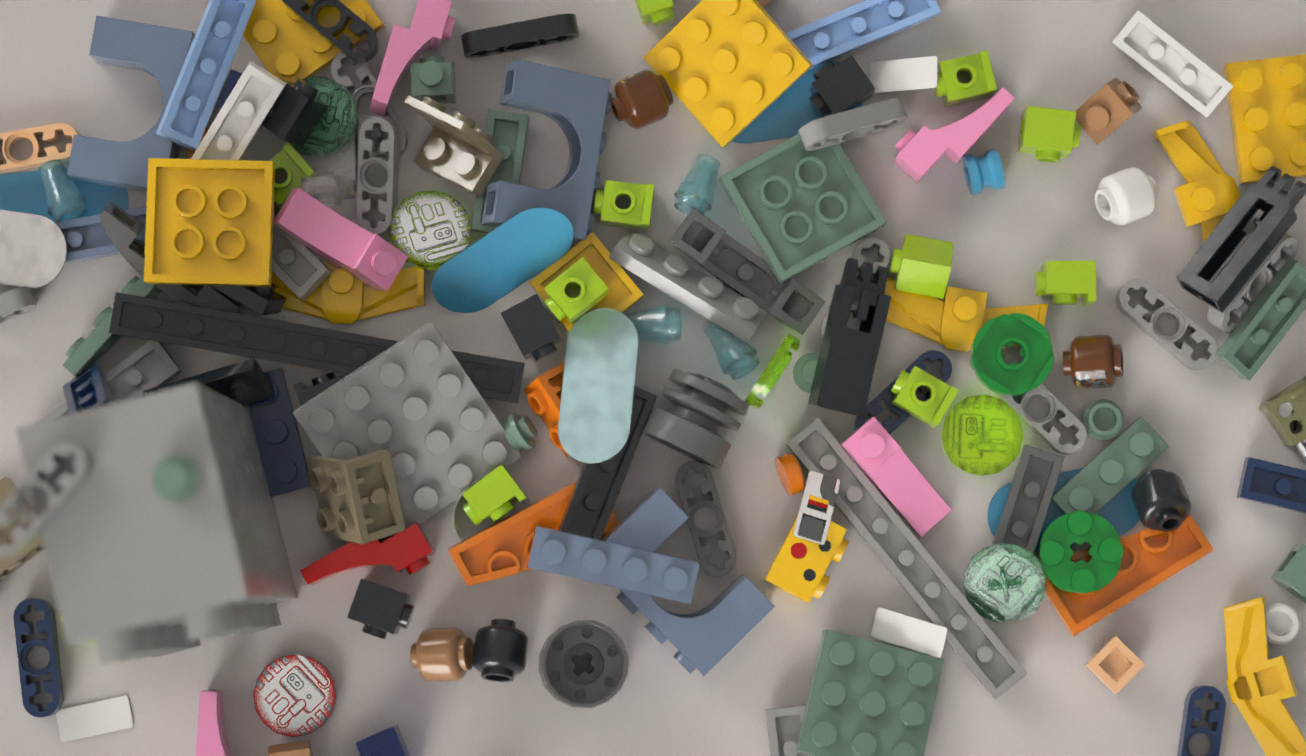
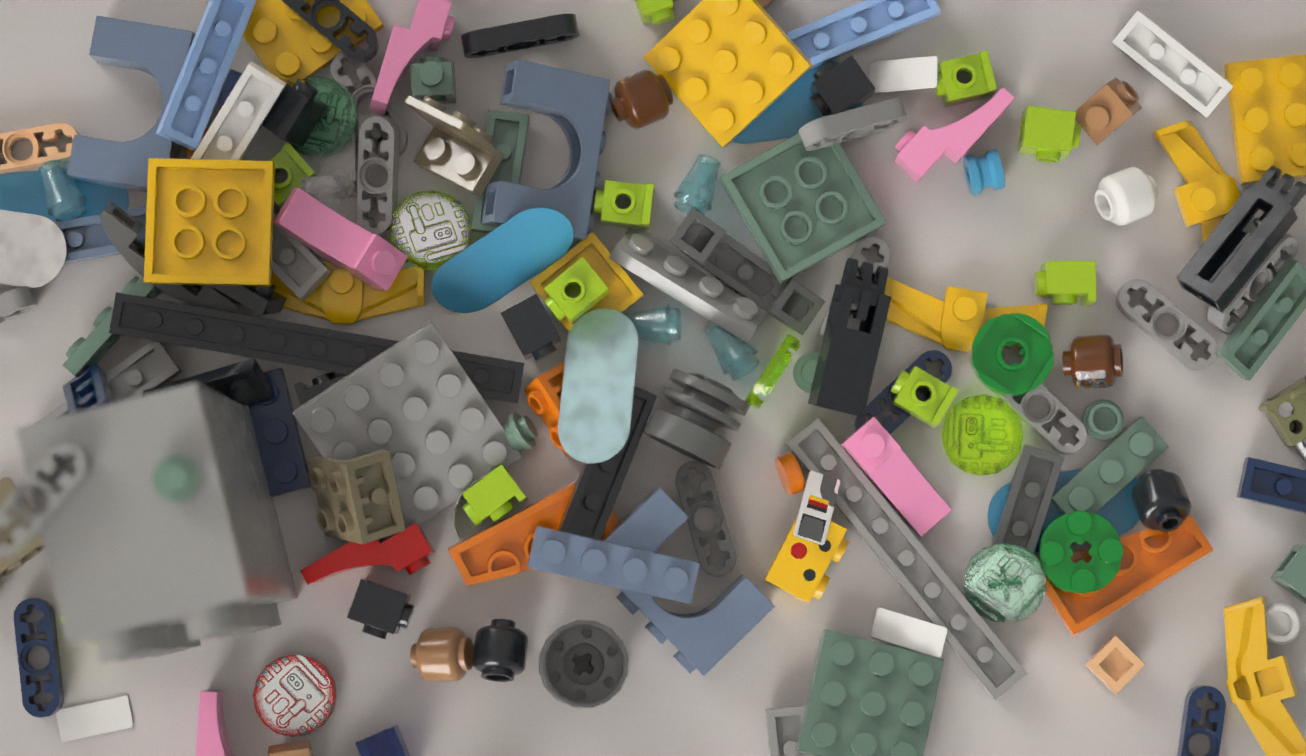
lime brick [890,234,953,299] -> none

